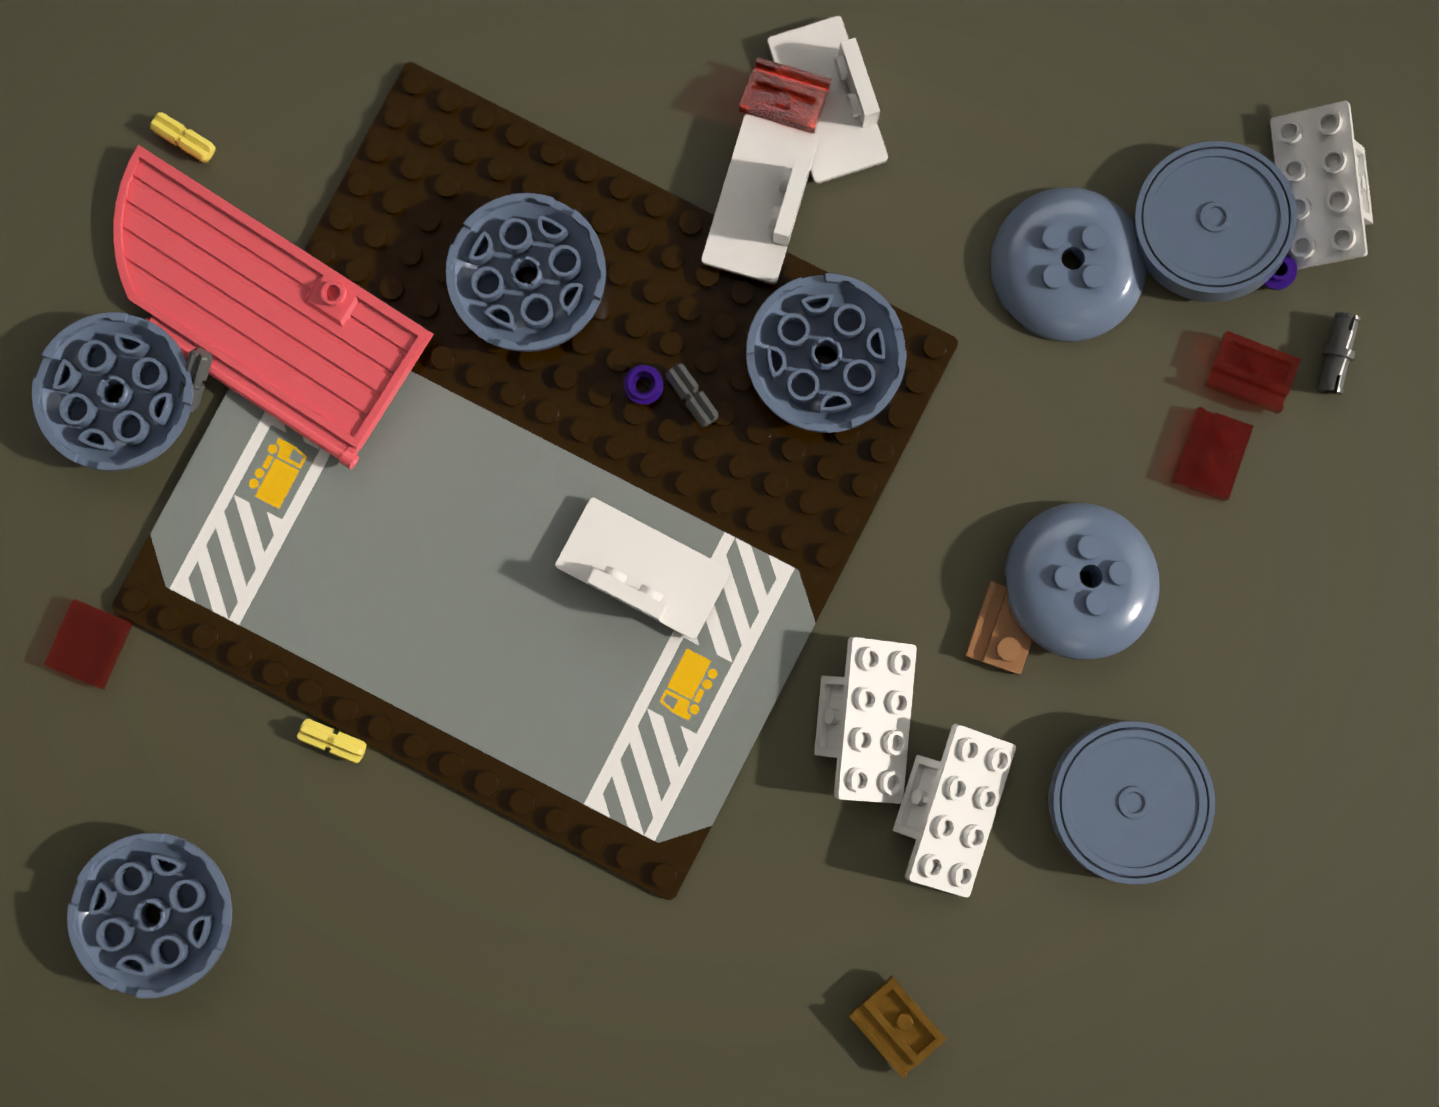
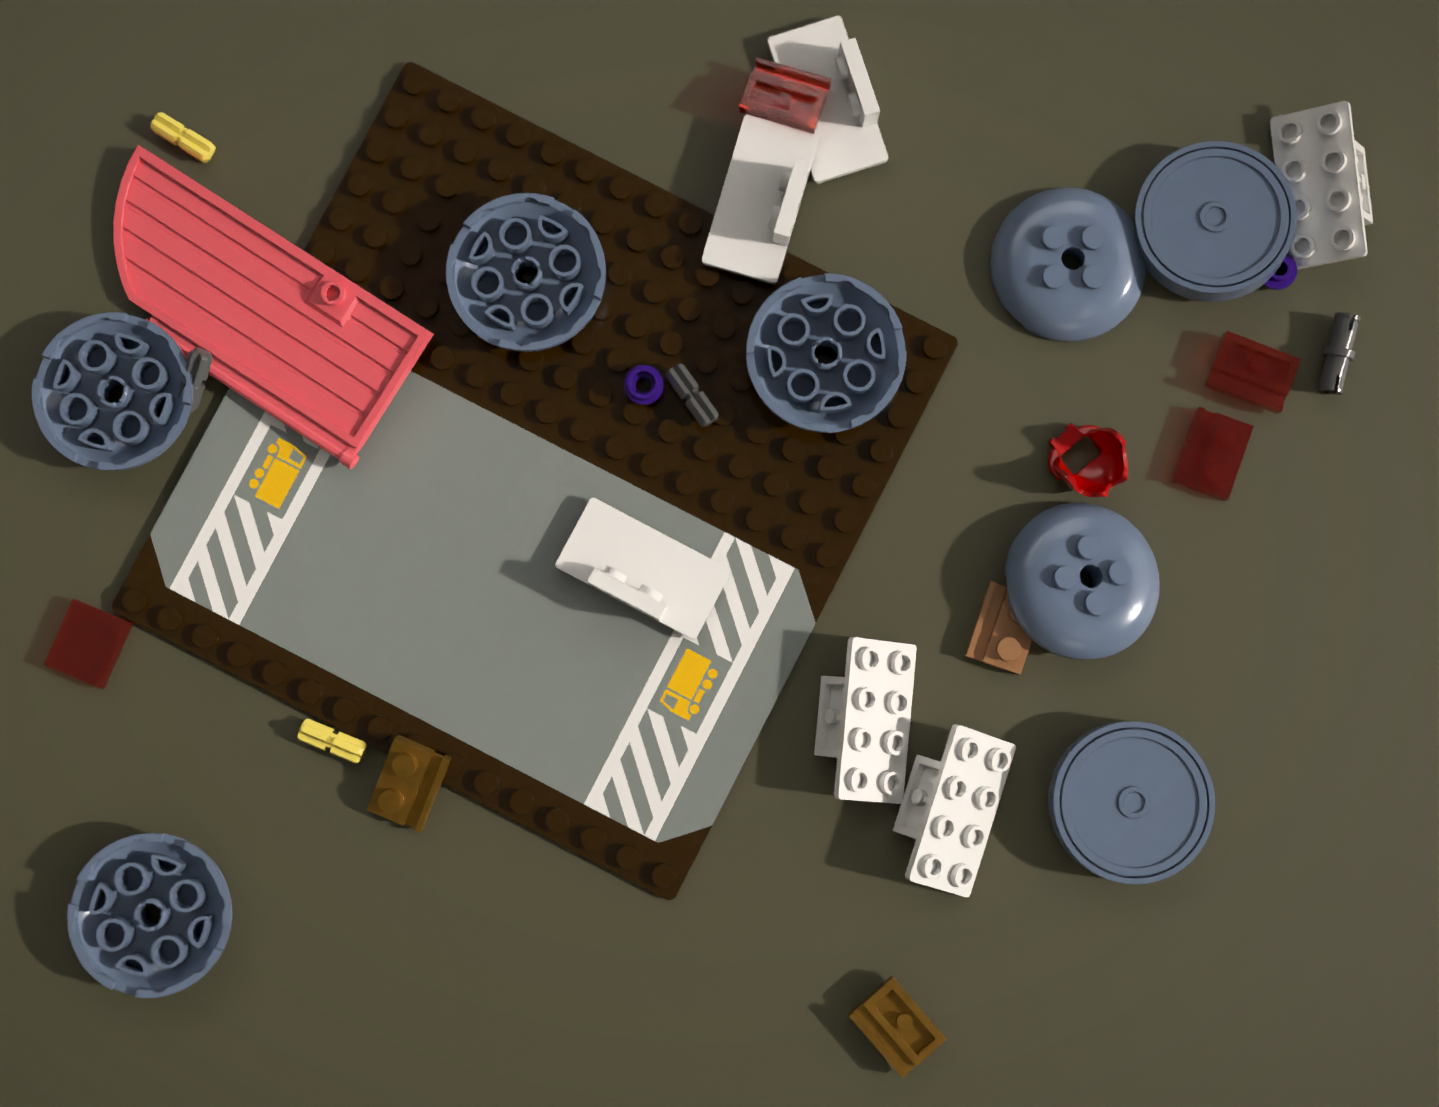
none -> pearl gold plate [367,735,452,833]
none -> red helmet [1048,423,1128,497]

